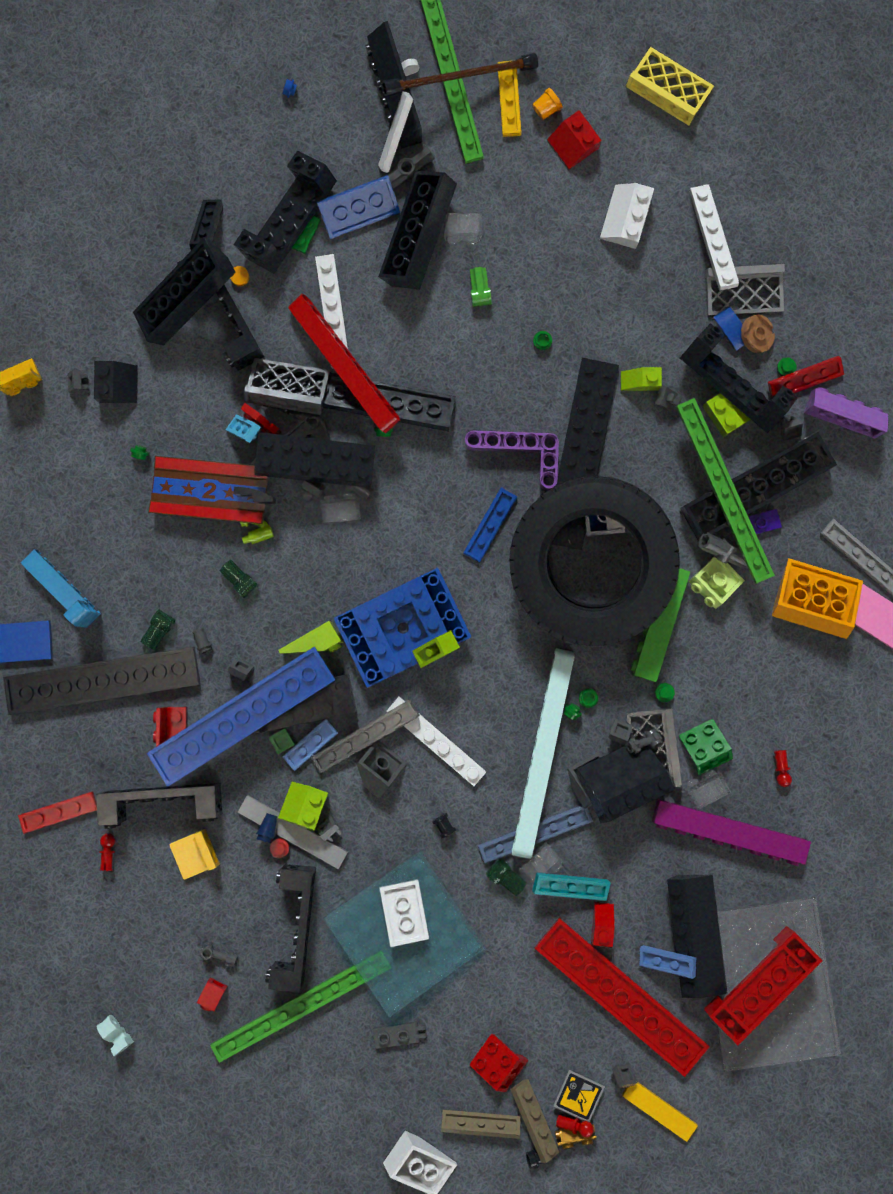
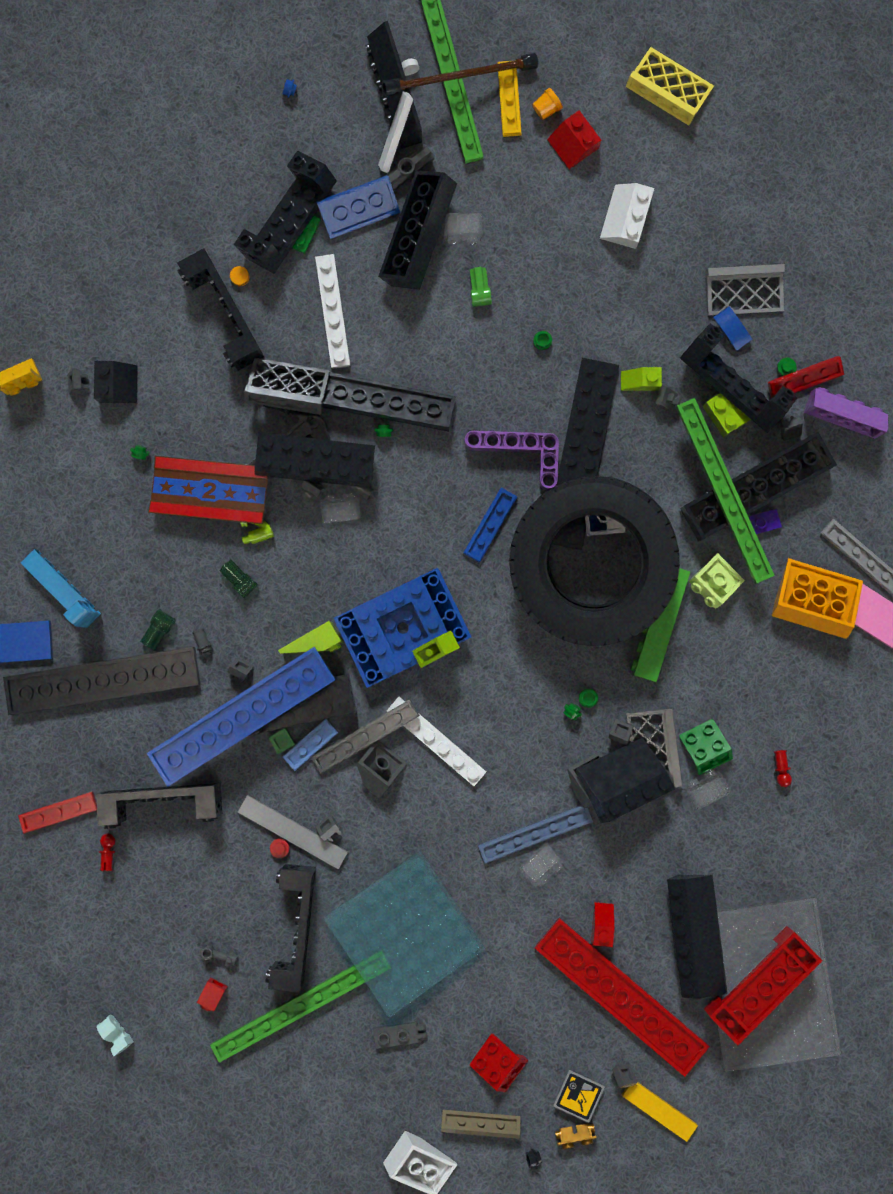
black slope [133,237,236,346] -> none
red bracket [153,707,187,747] -> none
yellow bracket [170,829,220,879] -> none
black plate [189,199,223,250] -> none
medium azure plate [226,414,261,443] -> none
black slope [234,487,276,504] -> none
red plate [241,403,281,434] -> none
dark blue cone [256,813,277,843] -> none
lime slope [278,782,328,831] -> none
red beam [288,293,400,433] -> none
white plate [379,879,429,947] -> none
black bush [432,813,456,839] -> none
clear green piece [486,858,527,896] -> none
dark tan plate [510,1079,560,1163] -> none
light aqua beam [511,648,575,859] -> none
teal plate [532,872,611,901] -> none
red pin [556,1115,594,1138] -> none
dark grey bar [626,729,663,754] -> none
medium blue tile [639,945,696,979] -> none
magenta brick [652,799,811,866] -> none
green plate [655,683,675,702] -> none
white plate [690,184,739,291] -> none
dark grey piece [698,533,747,568] -> none
medium nougat tile [741,314,775,353] -> none

